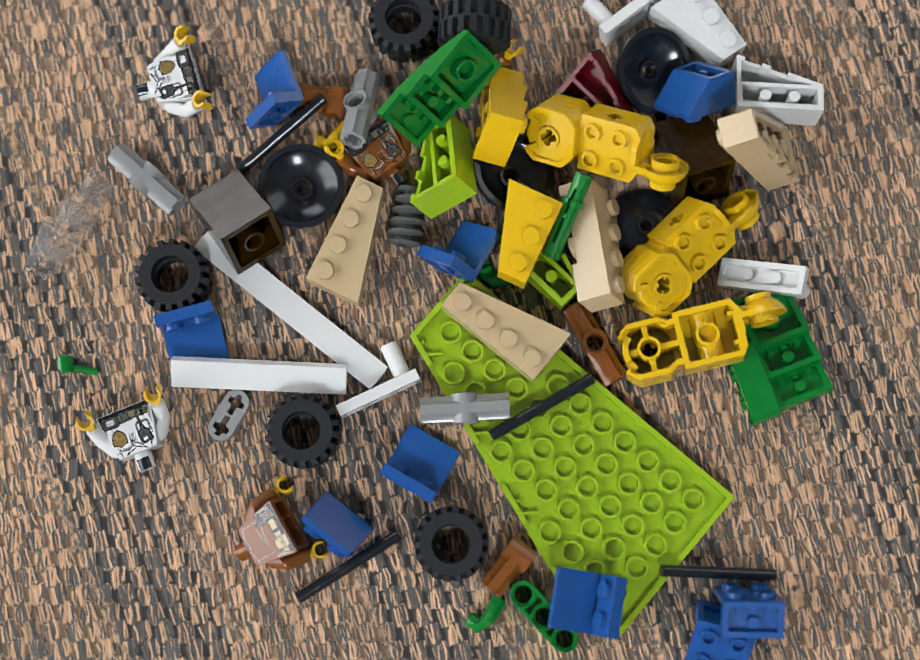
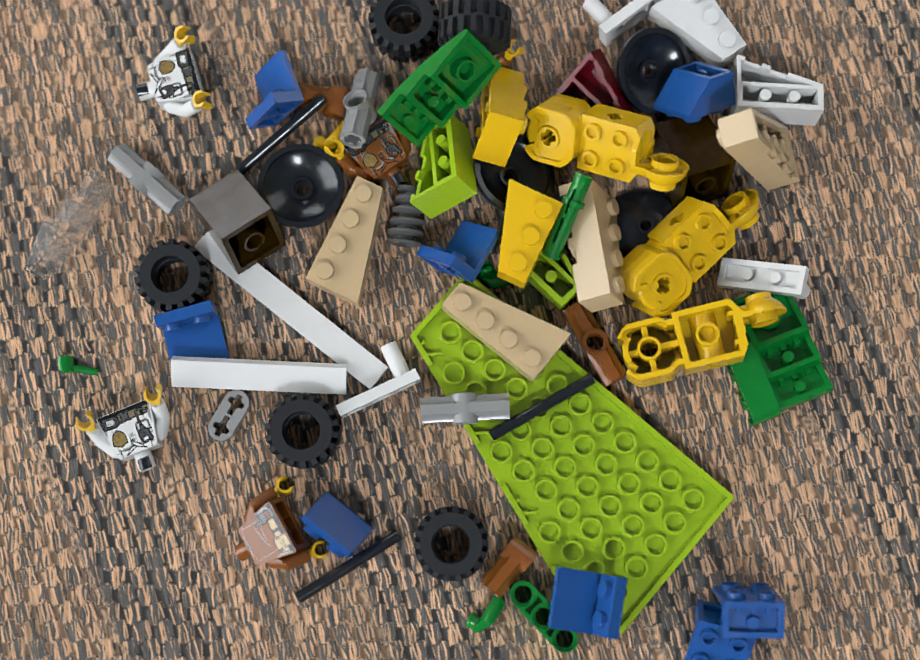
blue bracket [379,425,460,504] -> none
black bar [659,564,777,581] -> none

